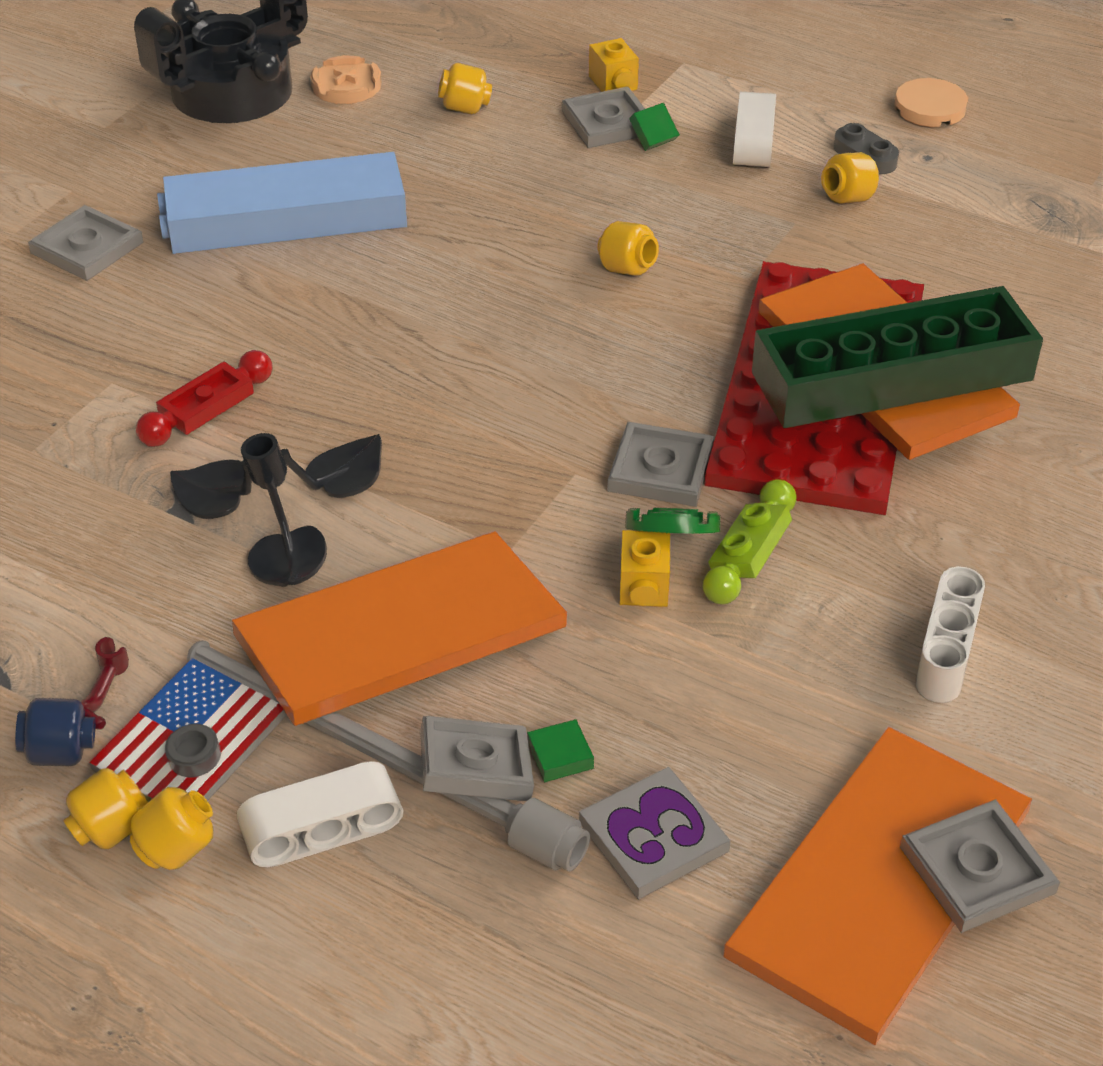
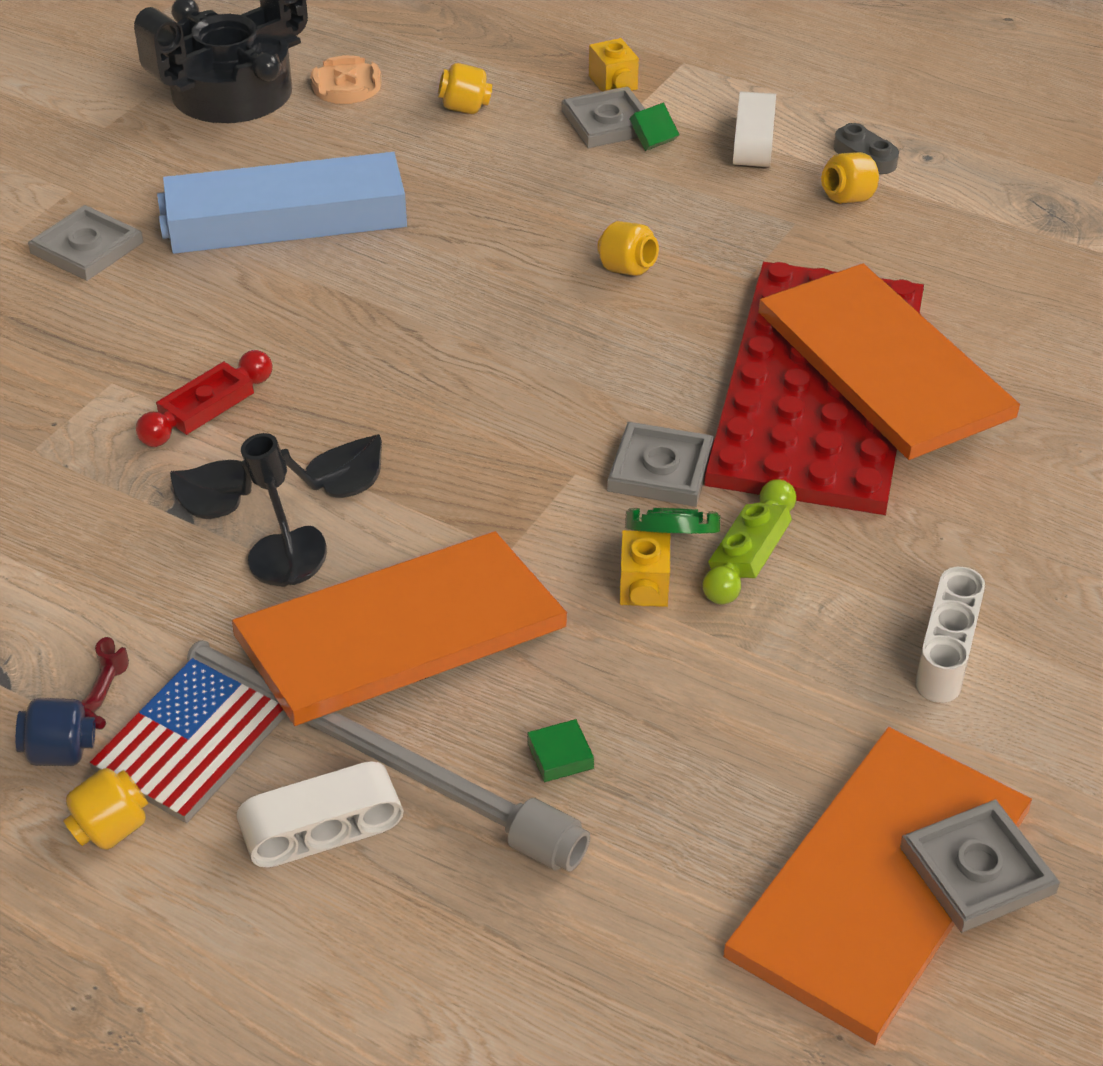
yellow head [130,787,213,870] -> none
dark grey tile [165,724,221,777] -> none
light grey tile [420,716,534,801] -> none
light grey tile [579,767,731,900] -> none
dark green brick [752,286,1043,428] -> none
light nougat tile [894,78,968,128] -> none

